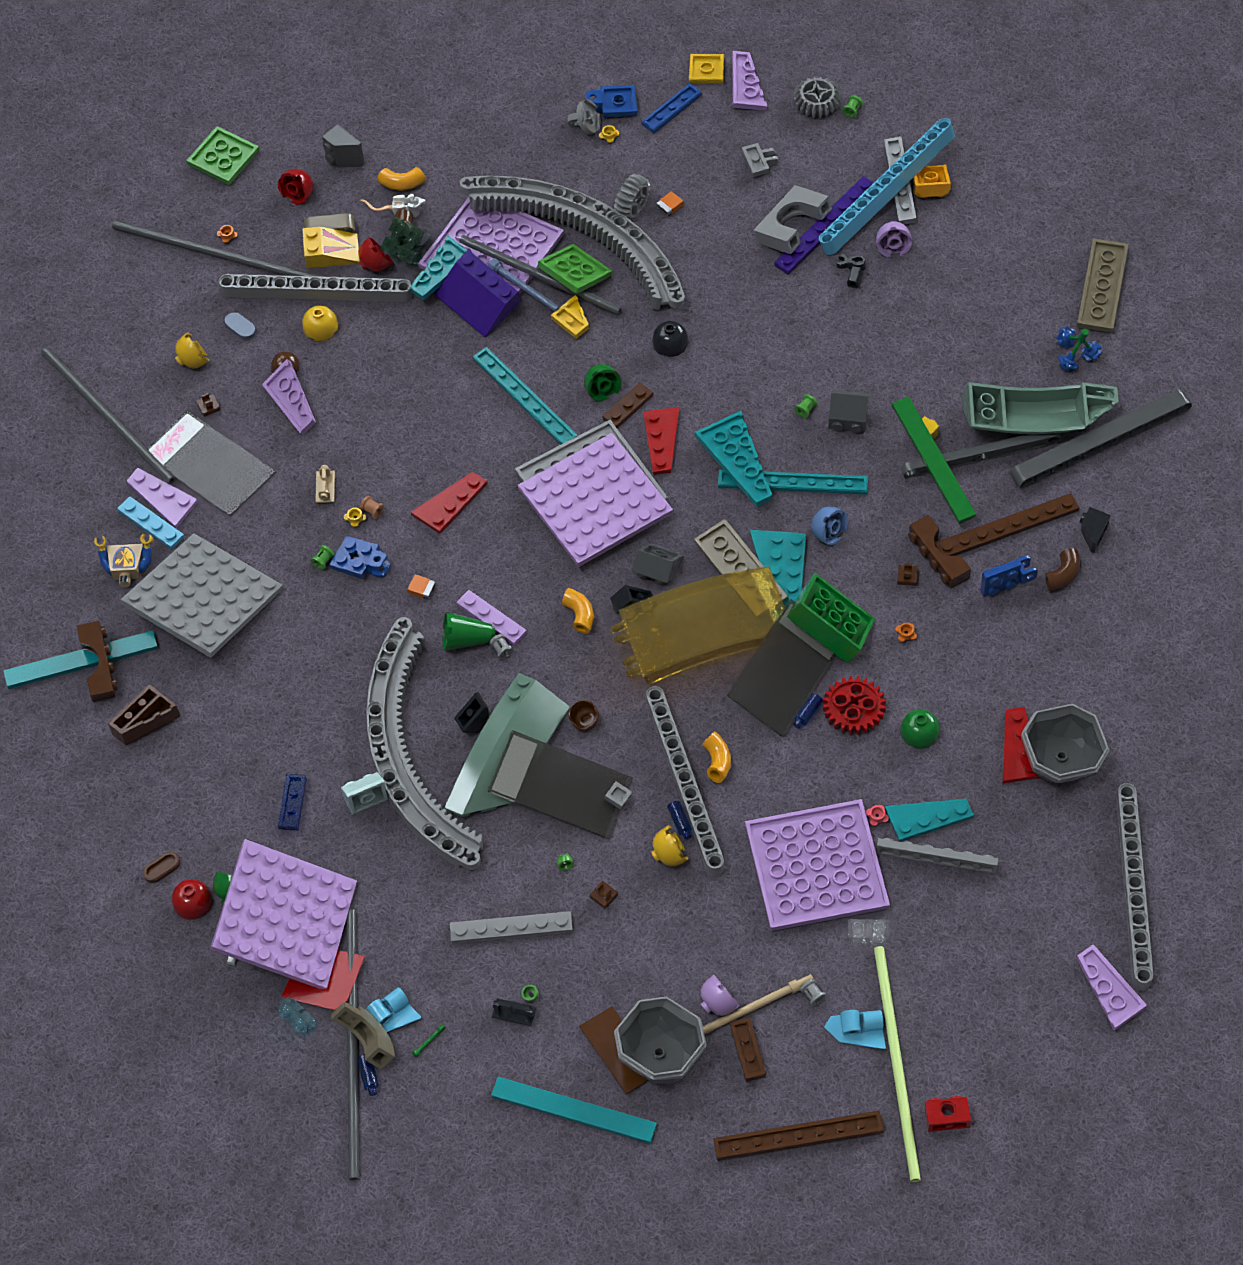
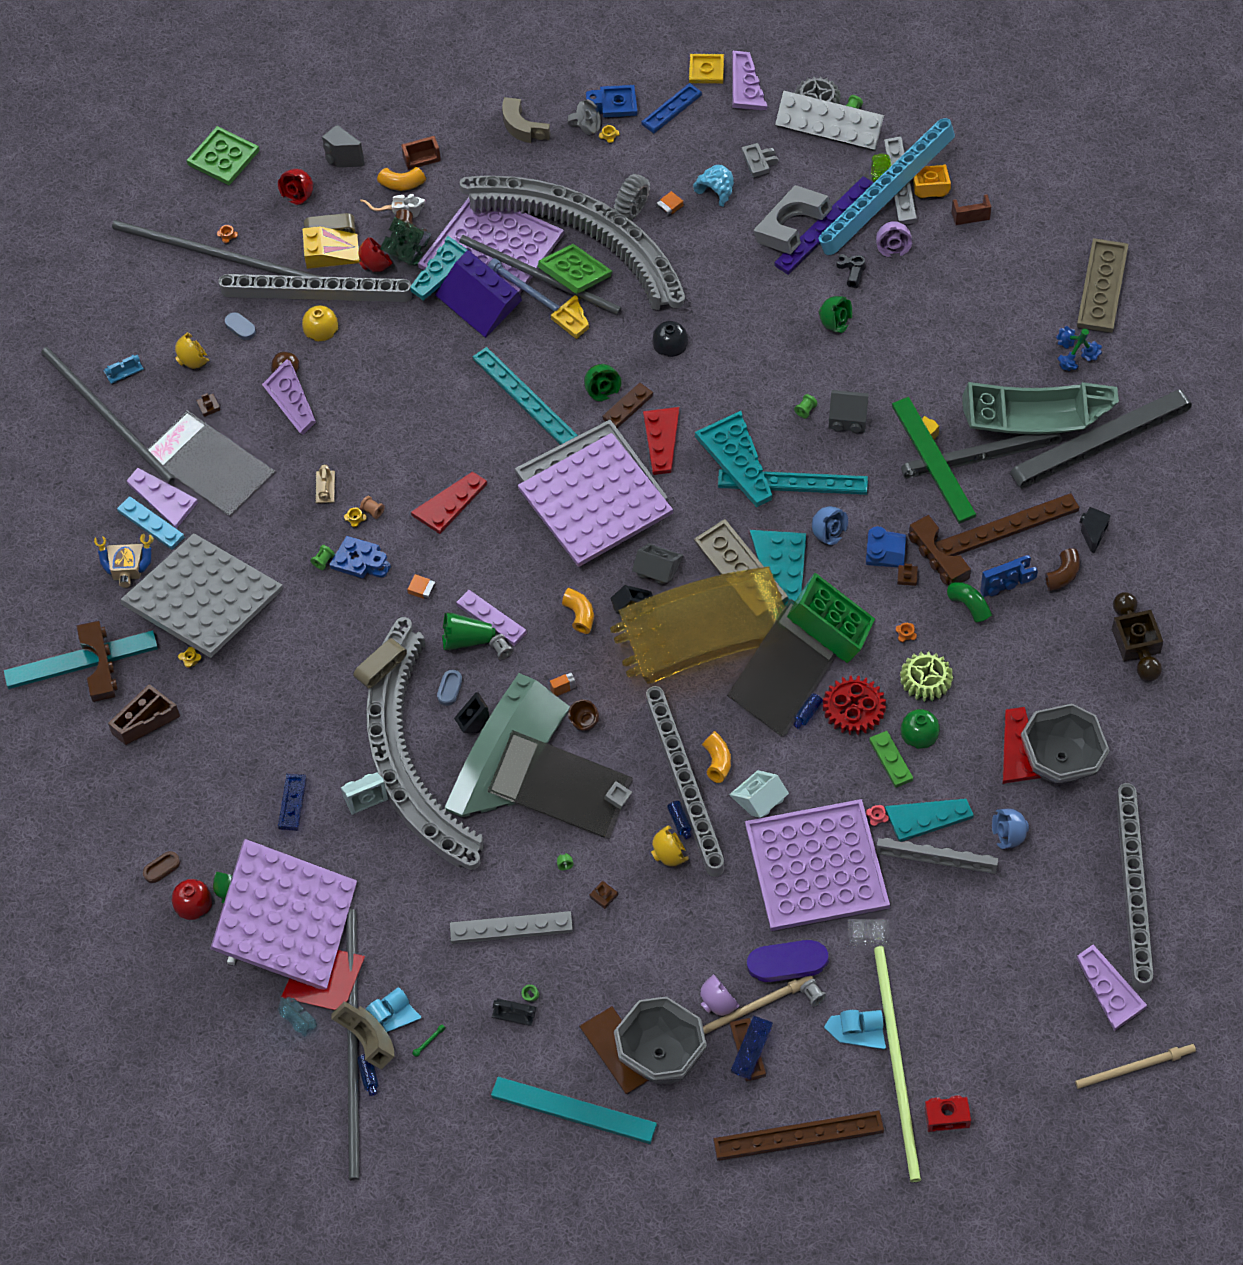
none -> dark azure hinge [103,355,144,384]
none -> yellow plate [178,647,201,667]
none -> dark tan beam [354,638,407,689]
none -> copper panel [401,136,441,170]
none -> sand blue tile [437,670,462,706]
none -> dark tan arch [502,97,551,143]
none -> orange piece [550,673,576,696]
none -> medium azure hair [693,165,734,207]
none -> light aqua slope [729,770,789,818]
none -> clear blue plate [731,1015,773,1080]
none -> dark purple tile [747,940,829,982]
none -> white plate [775,91,884,150]
none -> green cylinder [819,296,852,333]
none -> blue slope [866,526,906,567]
none -> bright green plate [869,731,913,788]
none -> clear neon green gear [871,153,891,182]
none -> yellowish green gear [900,651,953,702]
none -> green cylinder [947,582,992,622]
none -> copper panel [951,194,991,226]
none -> medium blue cylinder [992,809,1029,849]
none -> tan bar [1075,1044,1196,1089]
none -> dark brown brick [1112,592,1163,681]

